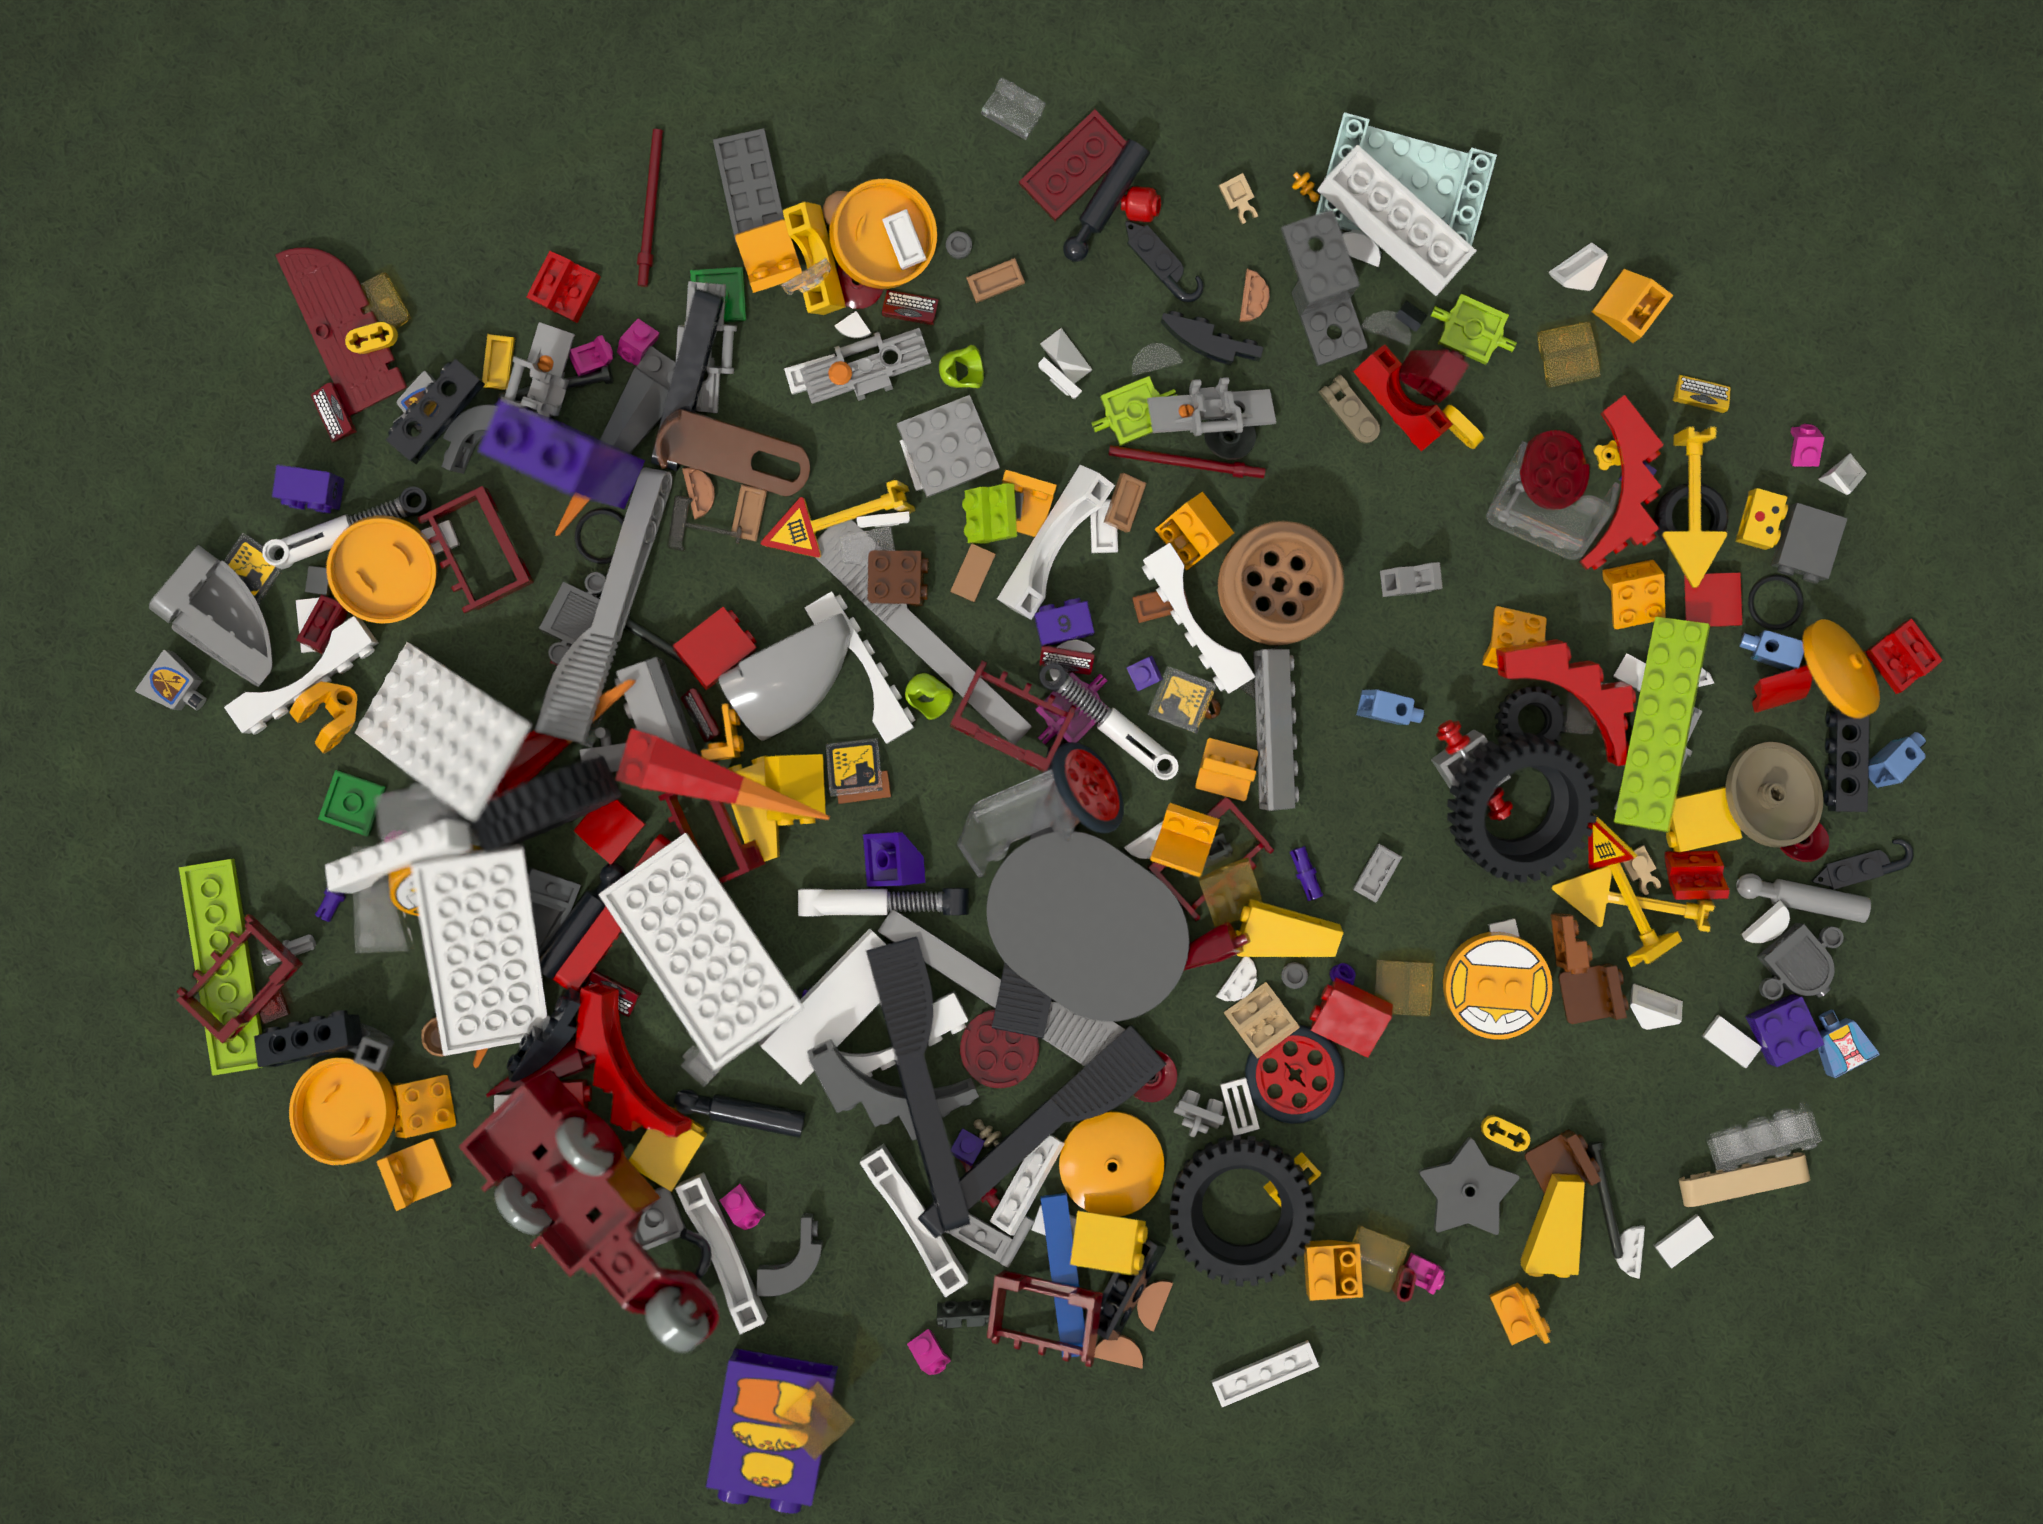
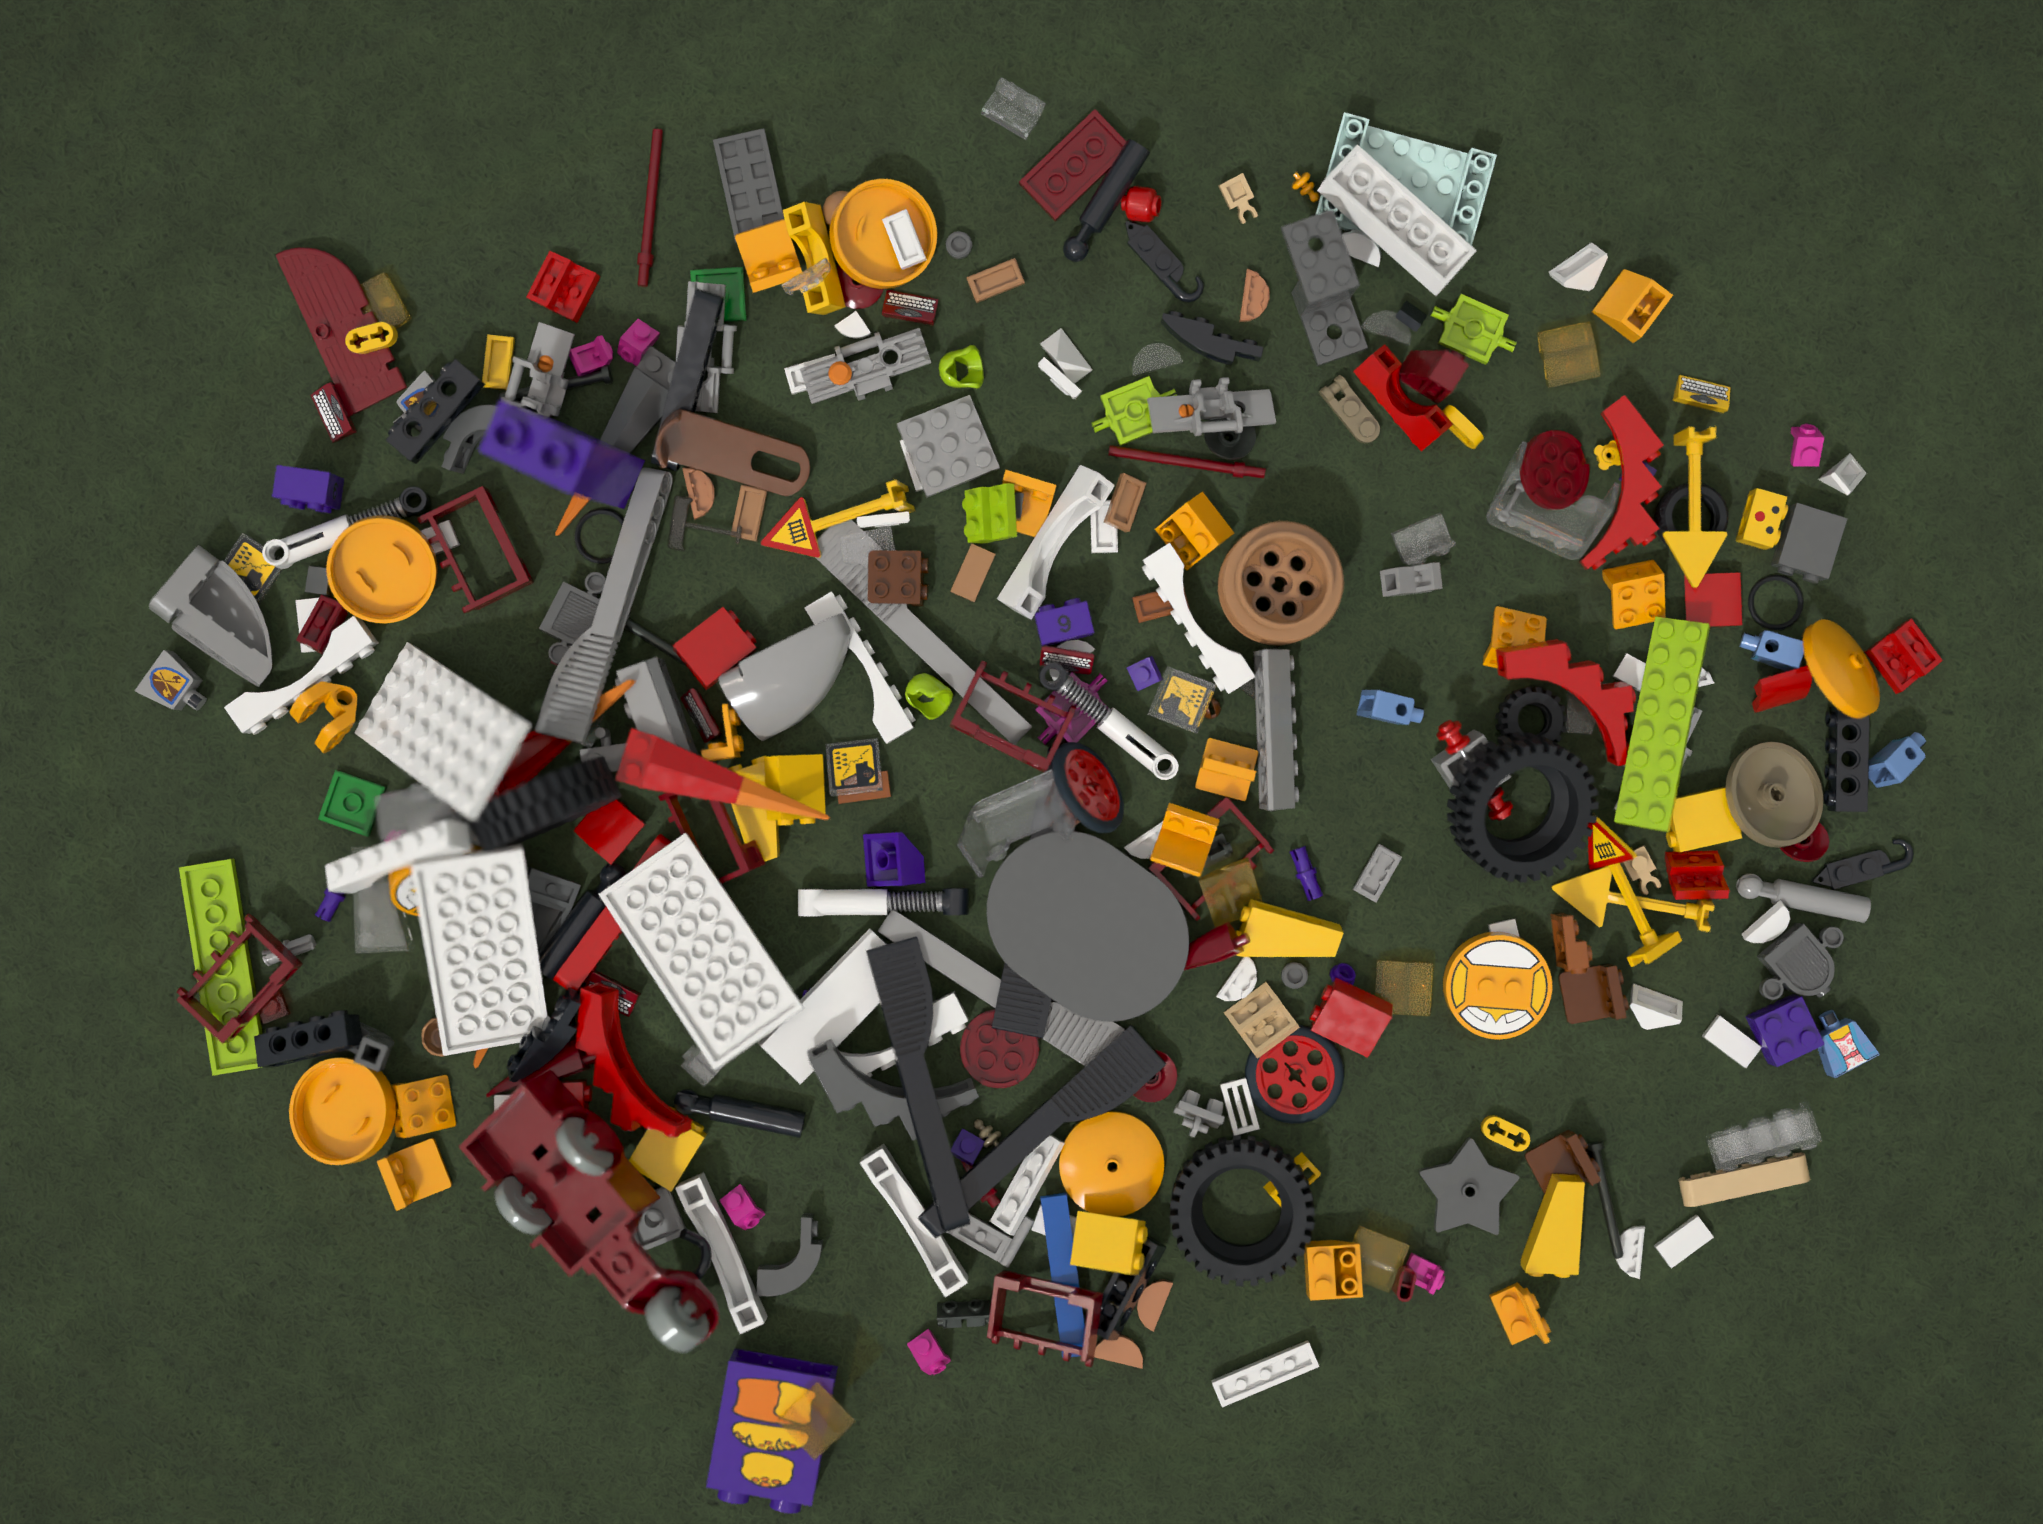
none -> clear bracket [1391,513,1456,566]

